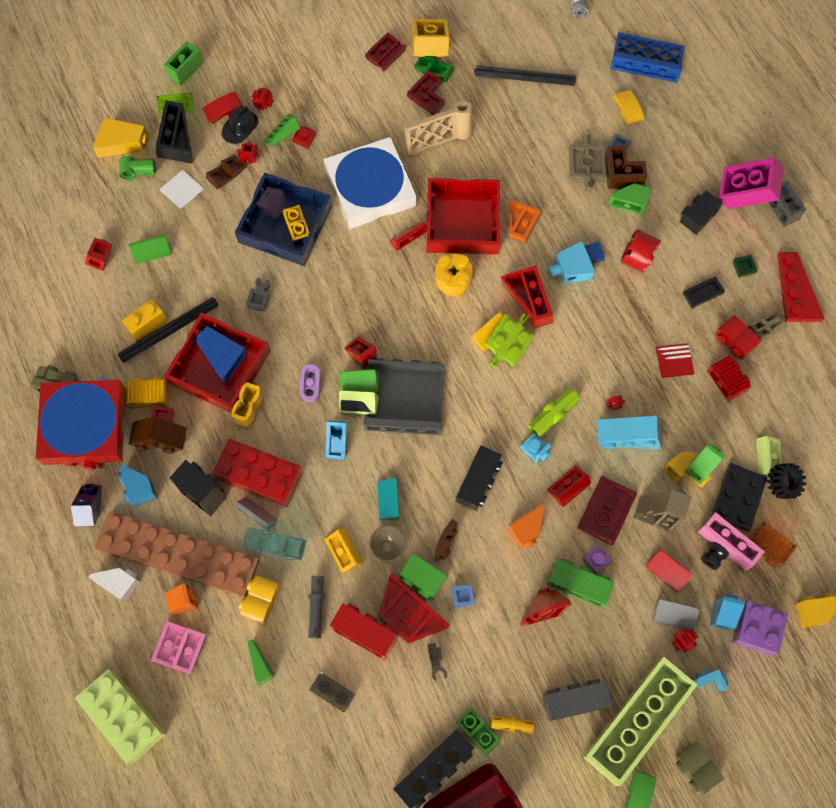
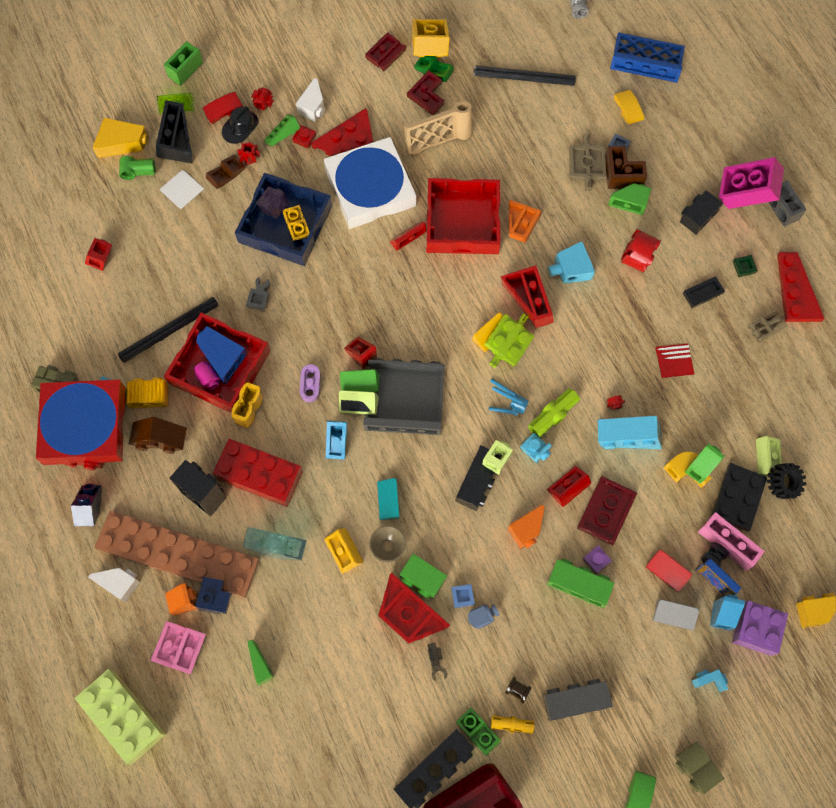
dark azure slope [118,465,157,507] -> none
yellow brick [121,299,167,342] -> none
bright green slope [129,235,171,264] -> none
red plate [151,406,174,422] -> none
light grey slope [235,498,277,531] -> none
yellow brick [239,575,280,624] -> none
dark grey pin [308,576,325,639] -> none
clear smoke plate [309,672,356,713] -> none
red brick [330,603,397,661] -> none
yellow brick [435,254,473,297] -> none
reddish brown slope [435,518,458,562] -> none
red wedge [520,588,571,627] -> none
yellowish green brick [583,657,697,786] -> none
blue tile [585,242,605,263] -> none
dark tan wedge [633,489,692,532] -> none
red gear [672,627,699,653] -> none
red brick [707,356,751,402] -> none
red brick [715,315,761,360] -> none
clear orange brick [749,521,797,568] -> none
none -> dark pink brick [194,361,221,390]
none -> dark blue brick [195,577,232,614]
none -> white slope [296,78,325,122]
none -> red wing [311,108,373,156]
none -> sand blue arm [468,604,500,629]
none -> yellowish green brick [482,440,513,474]
none -> dark azure plant [489,379,529,416]
none -> dark brown bush [505,677,532,704]
none -> blue tile [695,559,741,597]

